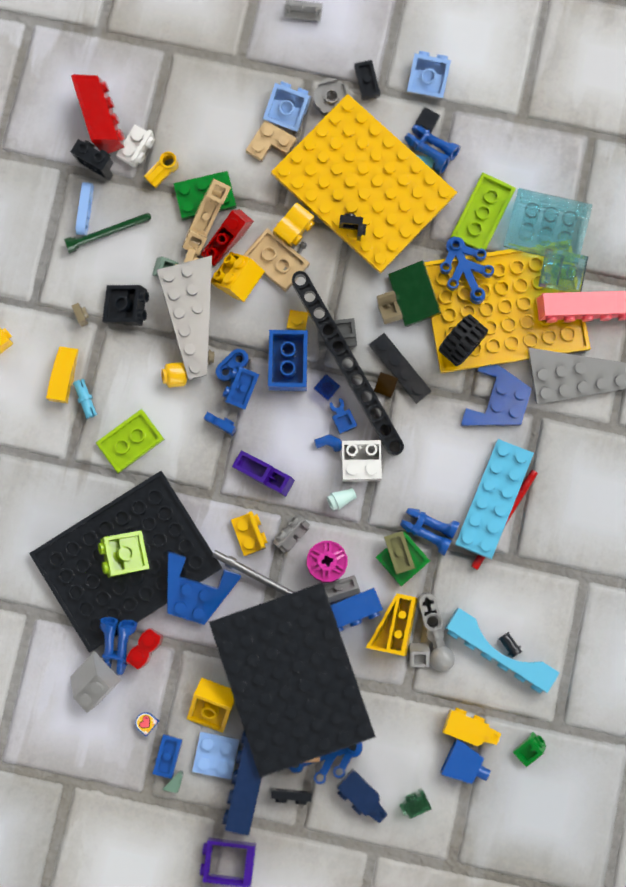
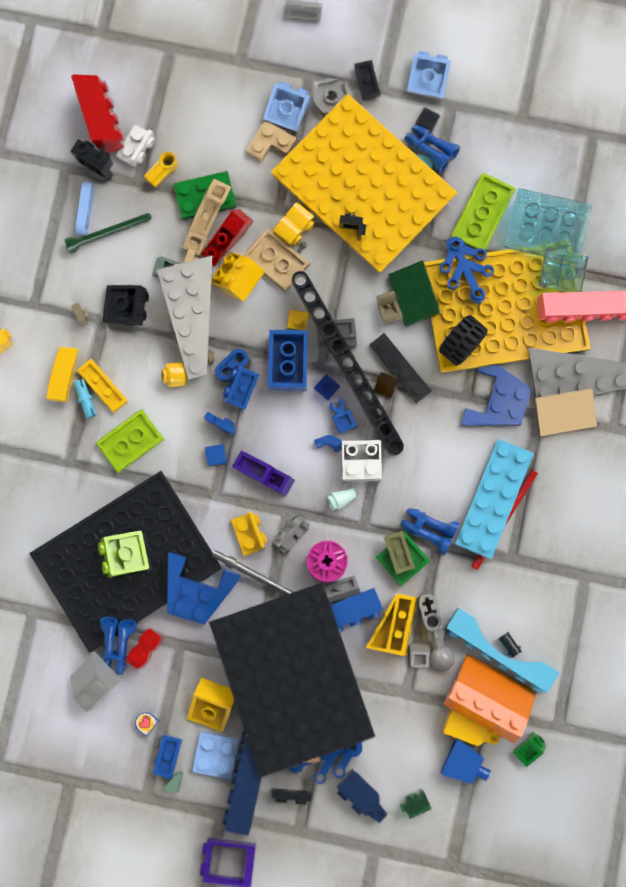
none -> yellow tile [76,359,128,413]
none -> blue tile [205,444,227,467]
none -> orange slope [443,654,536,744]
none -> tan tile [535,388,597,436]

